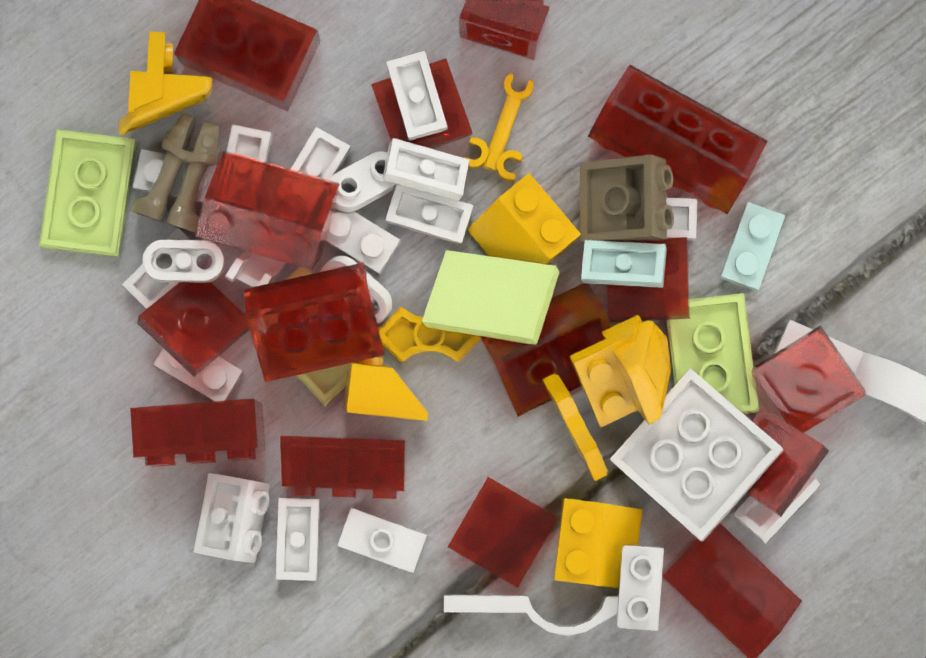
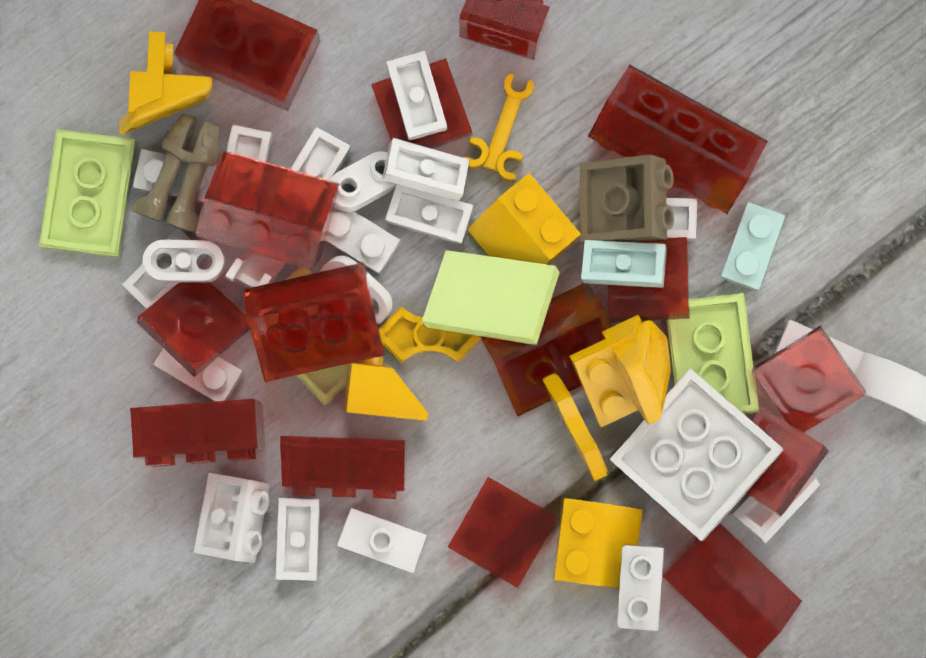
white piece [444,594,619,636] -> none

